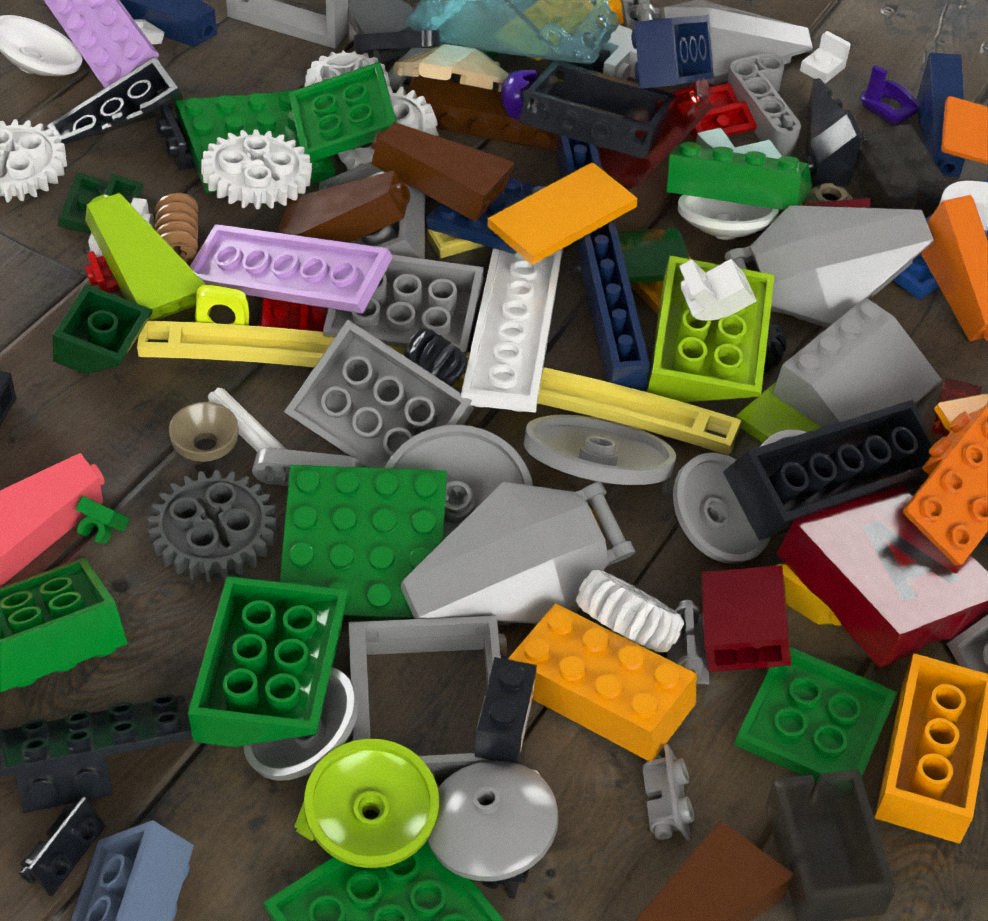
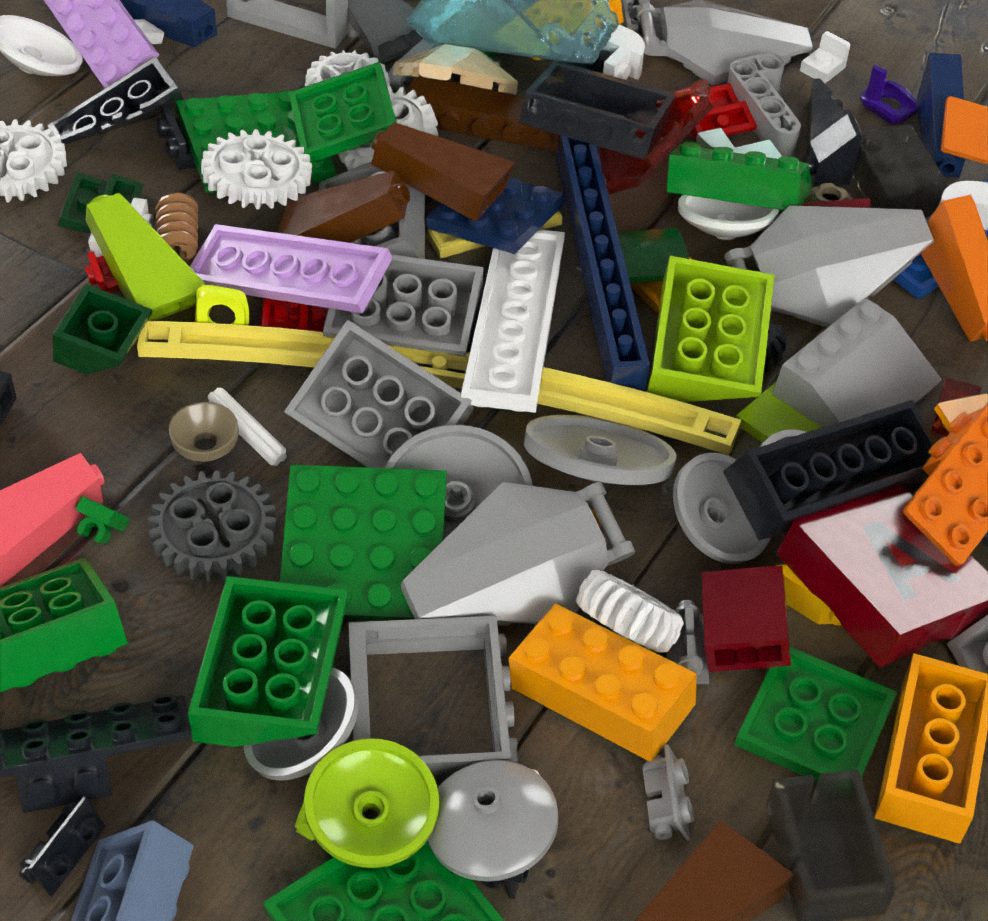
light grey beam [252,448,364,486] -> none
black beam [354,30,441,51] -> none
black gear [403,328,468,387] -> none
black brick [475,657,537,763] -> none
light orange tile [488,162,638,265] -> none
dark purple hair [501,70,538,120] -> none
dark blue brick [631,15,714,89] -> none
white brick [679,259,757,321] -> none

